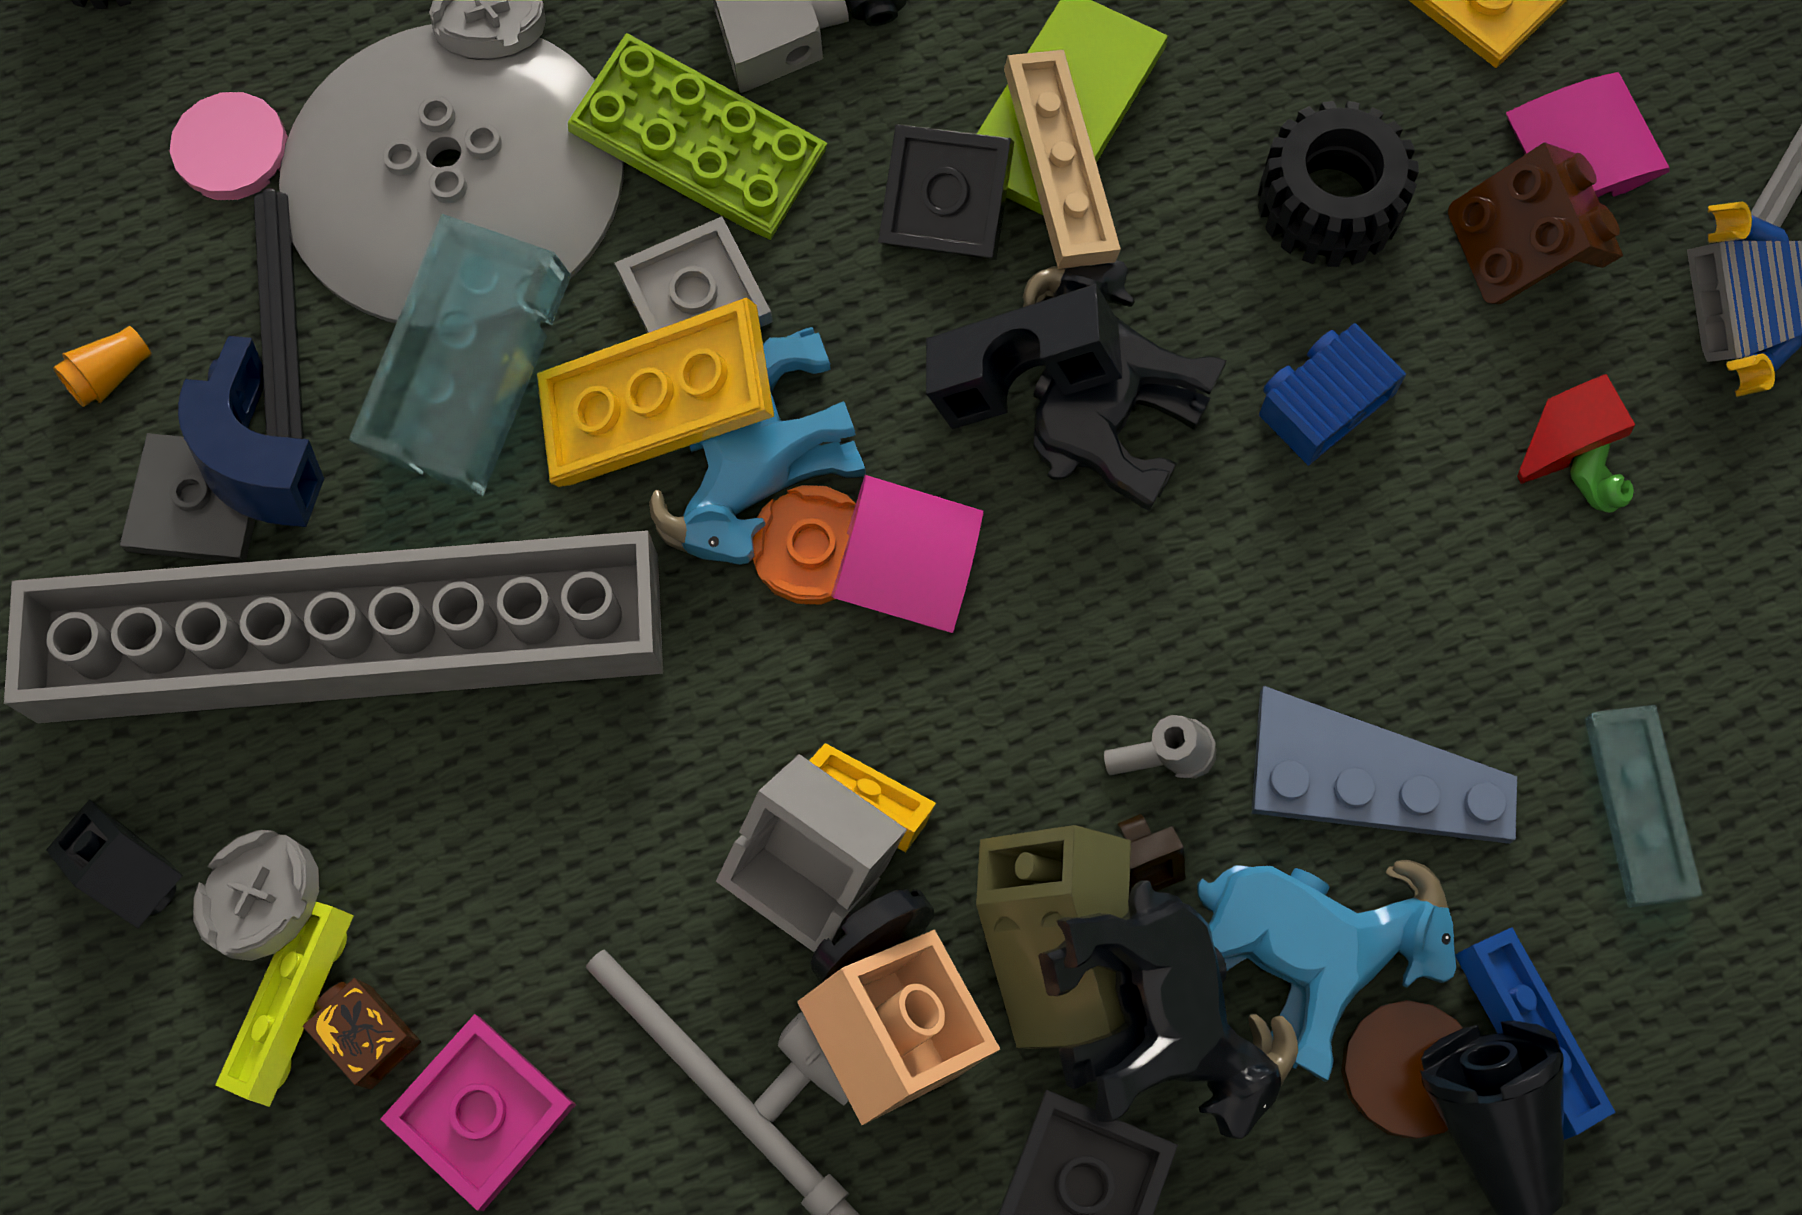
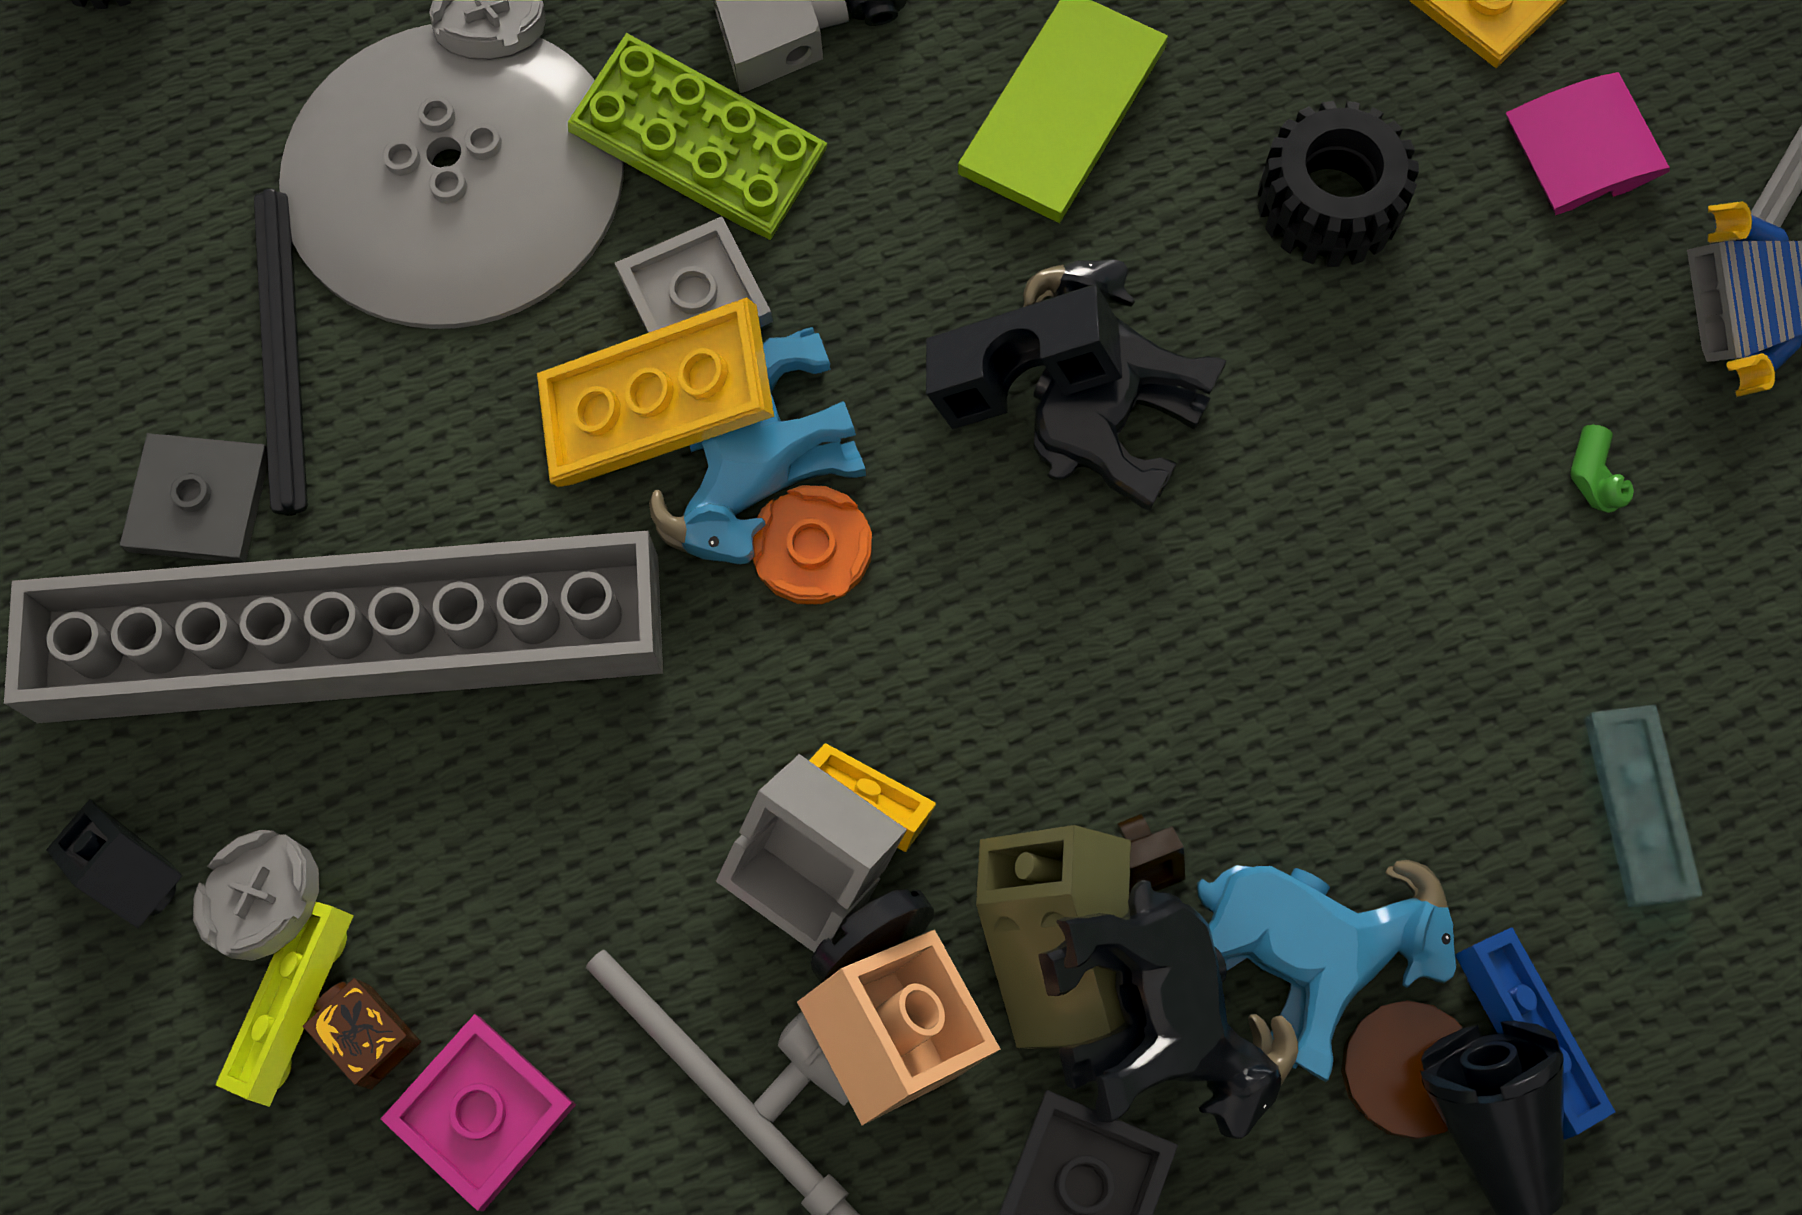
light orange cone [53,326,152,407] -> none
bright pink tile [169,92,288,200] -> none
dark blue arch [178,336,325,527] -> none
clear light blue piece [349,214,572,496] -> none
dark pink slope [831,475,983,633] -> none
black plate [878,124,1015,260] -> none
tan plate [1004,50,1121,269] -> none
light grey piece [1104,715,1217,778] -> none
sand blue wing [1252,686,1517,844] -> none
blue brick [1259,323,1406,466] -> none
reddish brown bracket [1448,142,1623,304] -> none
red slope [1517,374,1635,484] -> none

